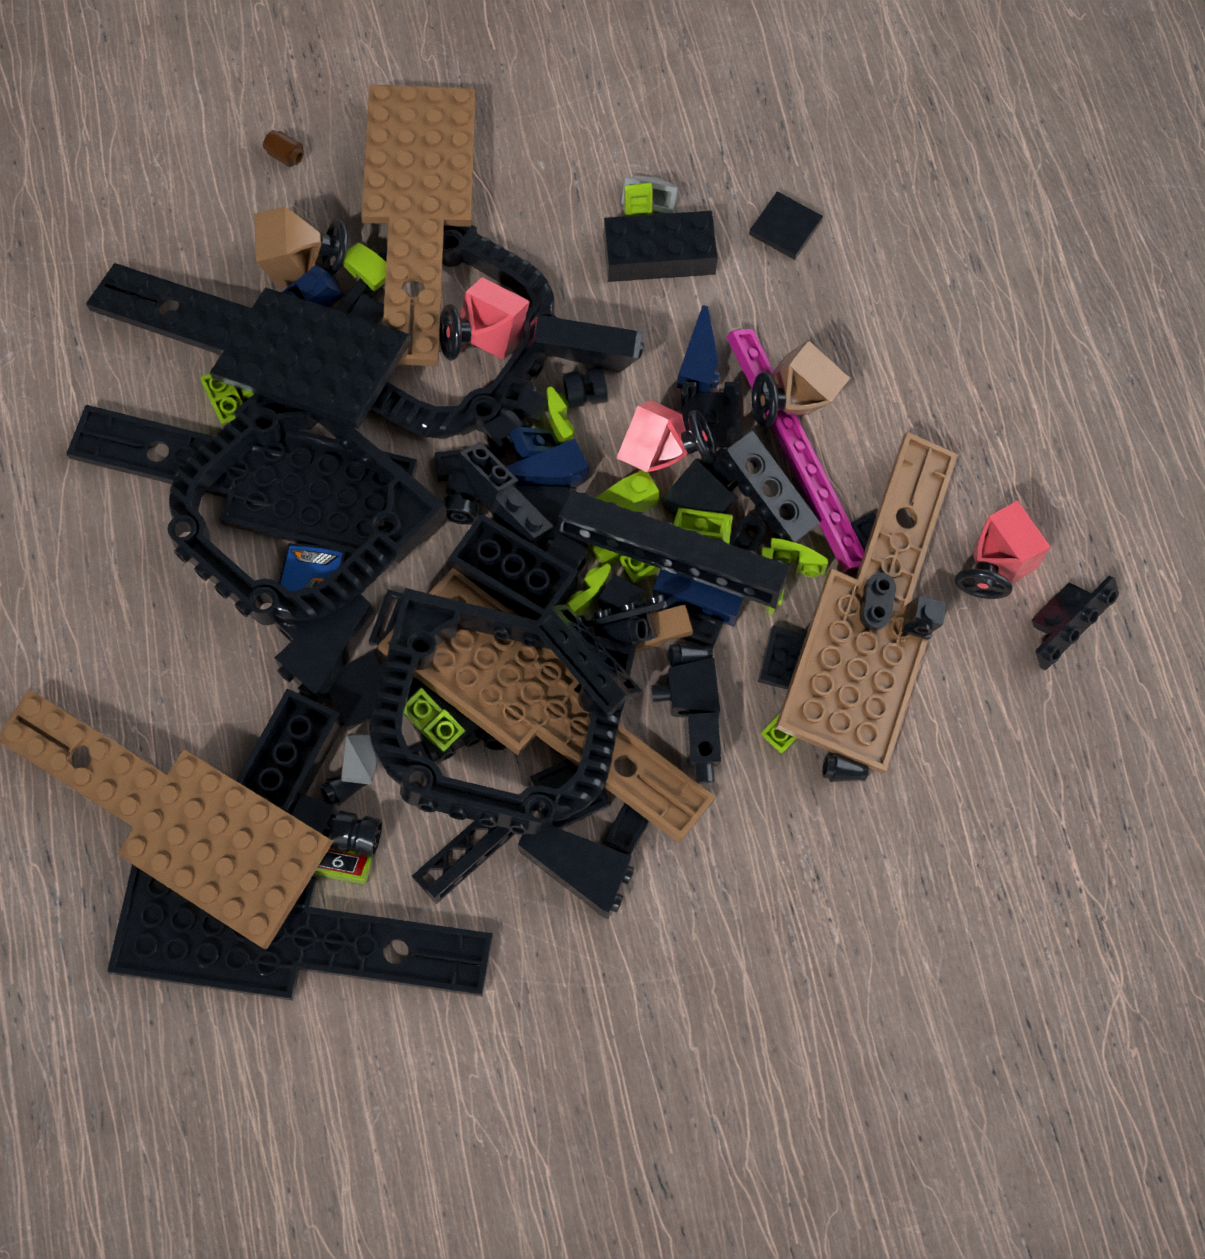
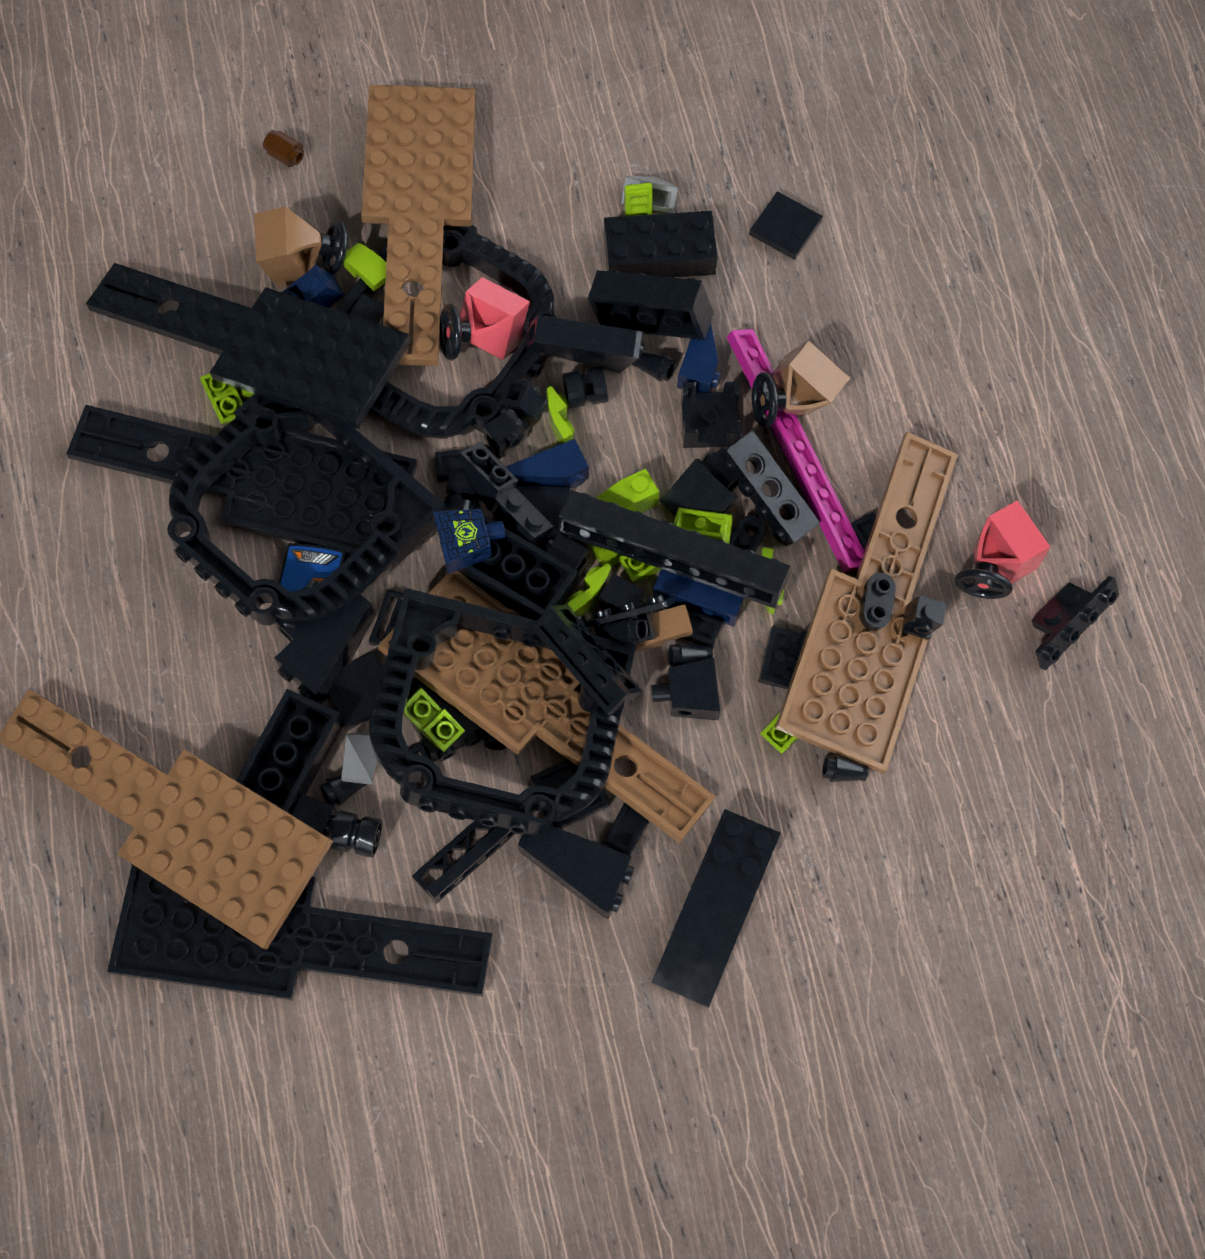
slope [313,847,372,885] -> none
dark blue slope [509,427,560,460] -> none
piece [616,400,717,472] -> none
black torso [684,712,721,784] -> none
lime slope [769,538,828,577] -> none
none -> torso [434,509,506,574]
none -> black brick [588,270,714,340]
none -> black cone [632,352,675,382]
none -> black slope [652,809,781,1008]

